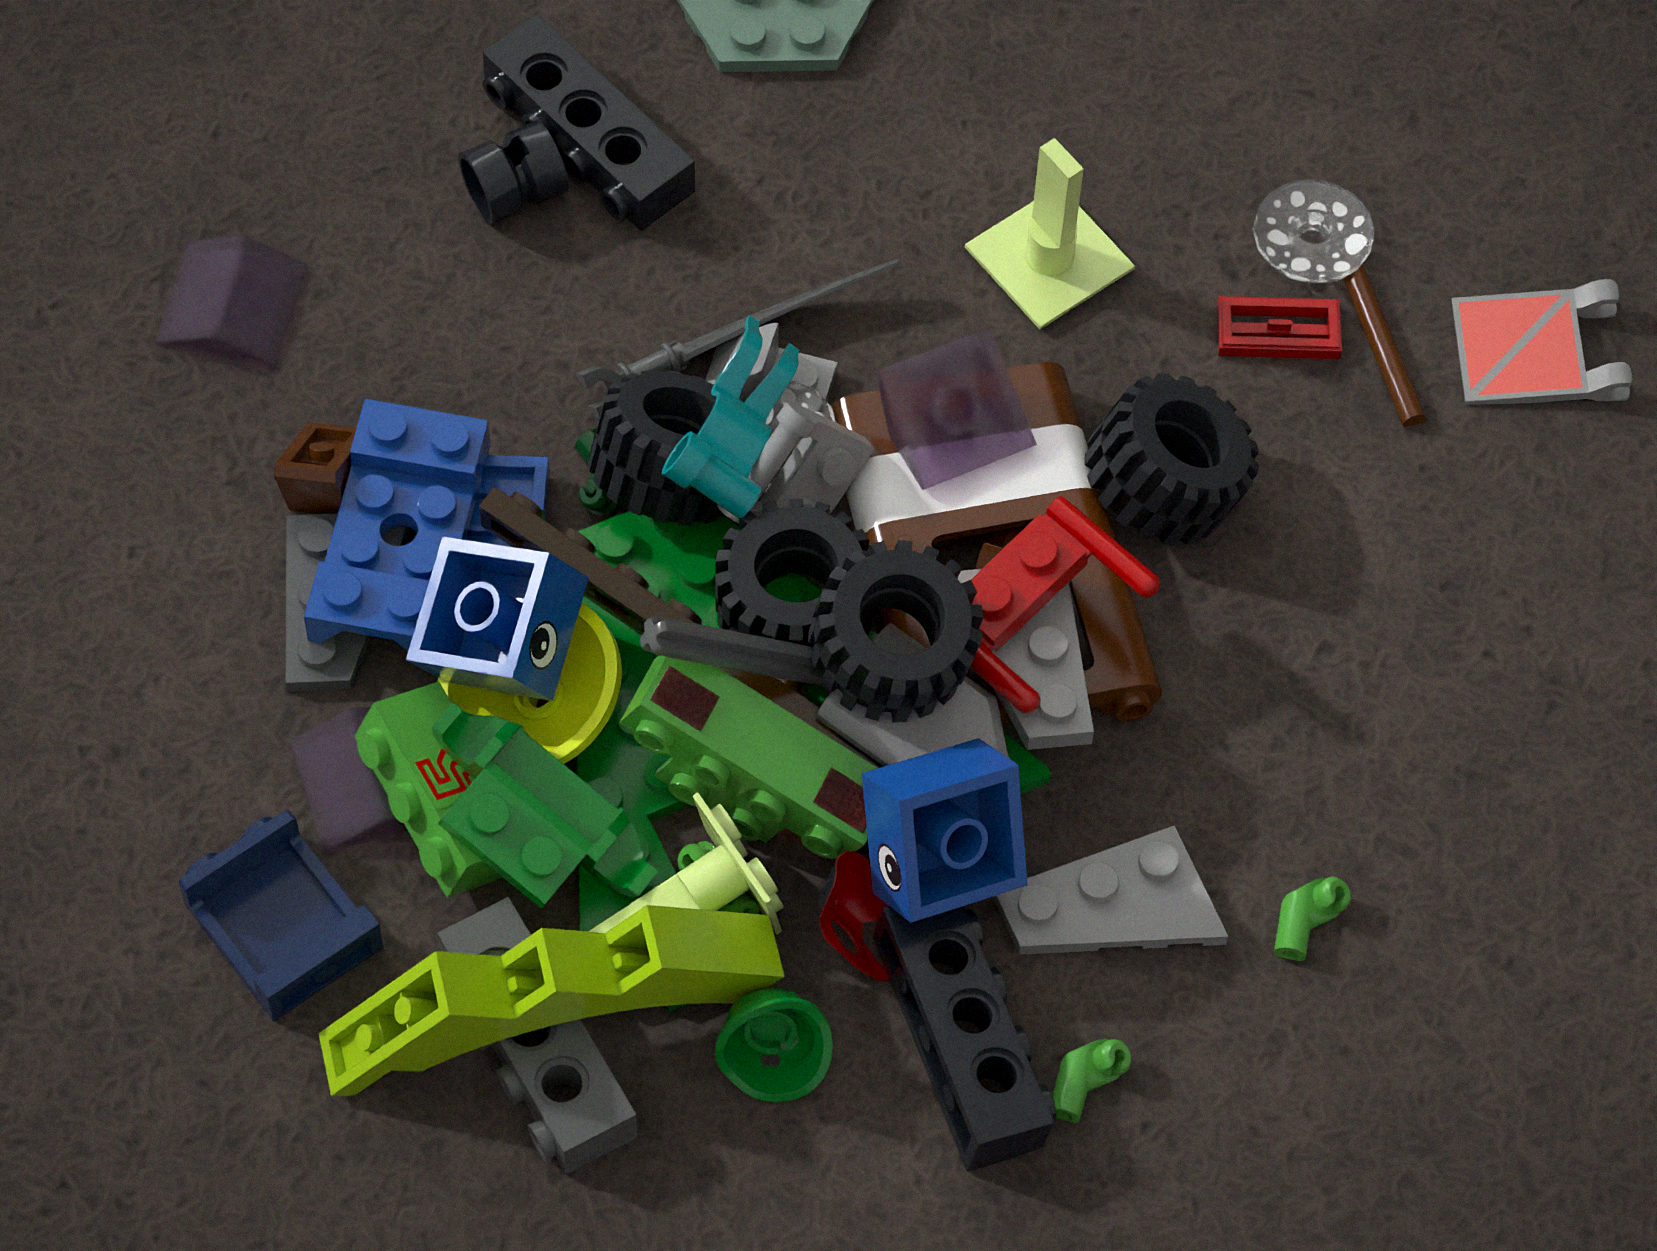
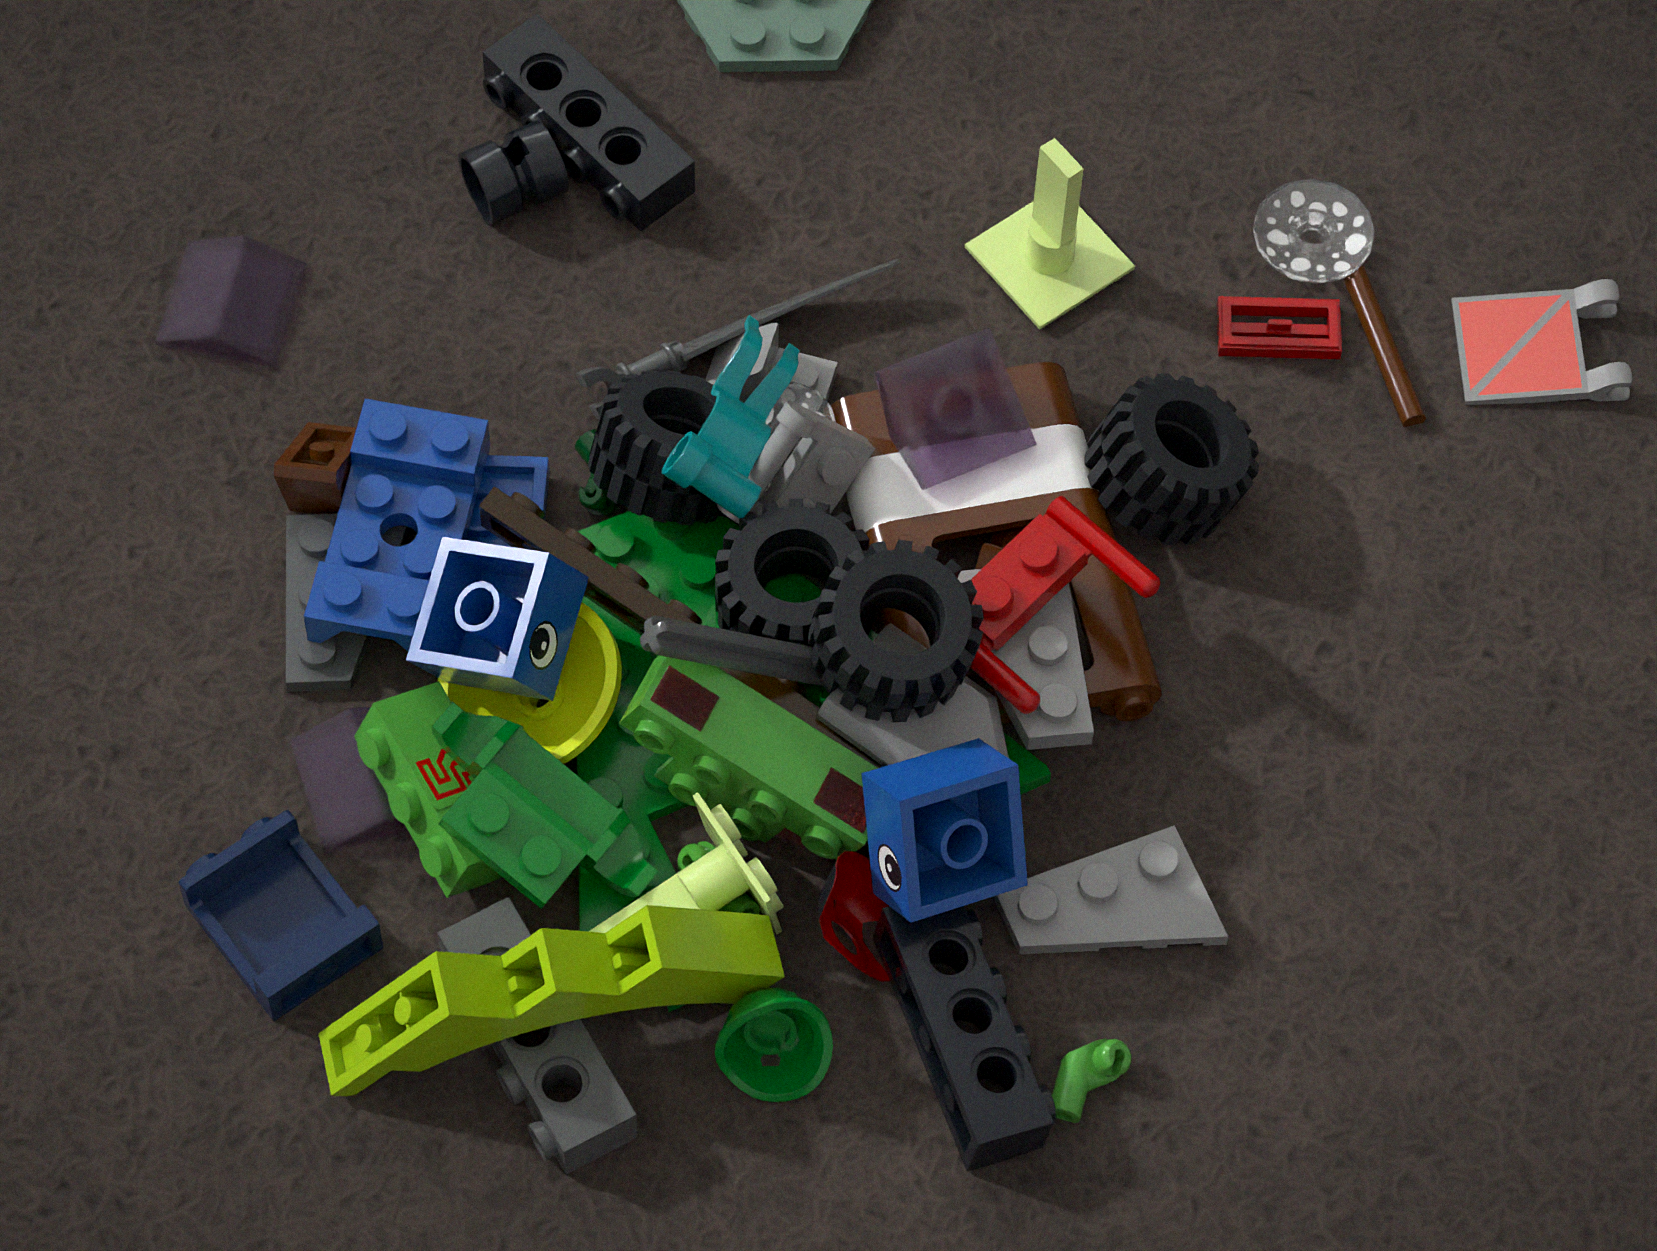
bright green arm [1274,877,1351,961] -> none

